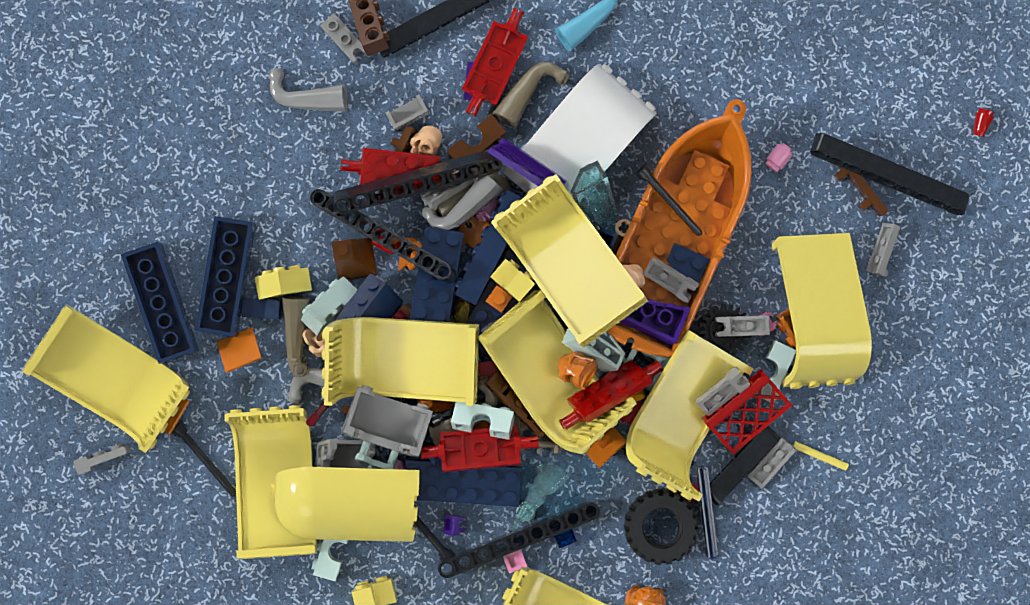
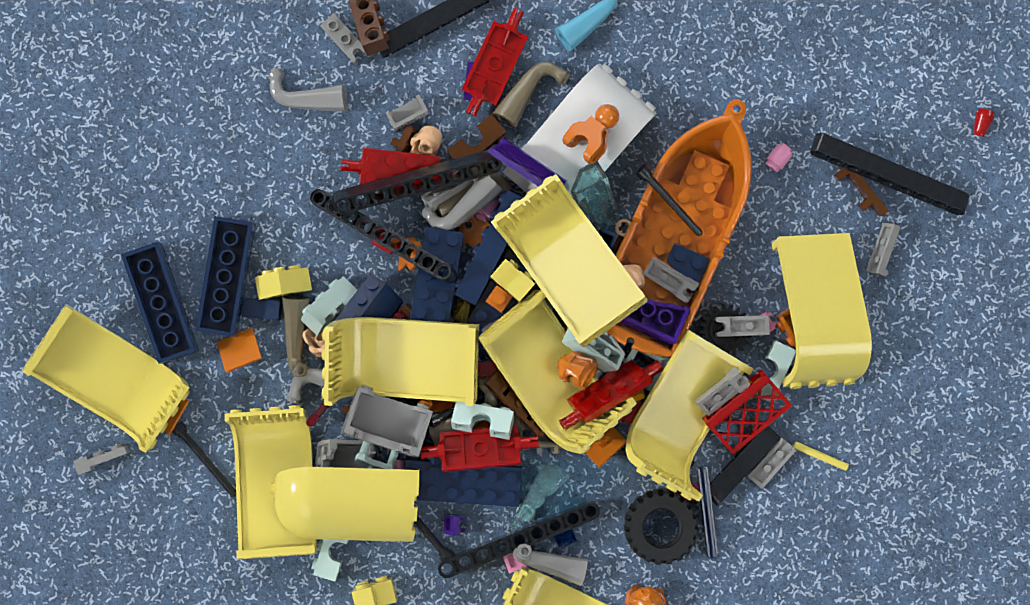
reddish brown slope [332,238,377,280] -> none
none -> light grey animal [513,544,588,586]
none -> orange piece [562,104,619,164]

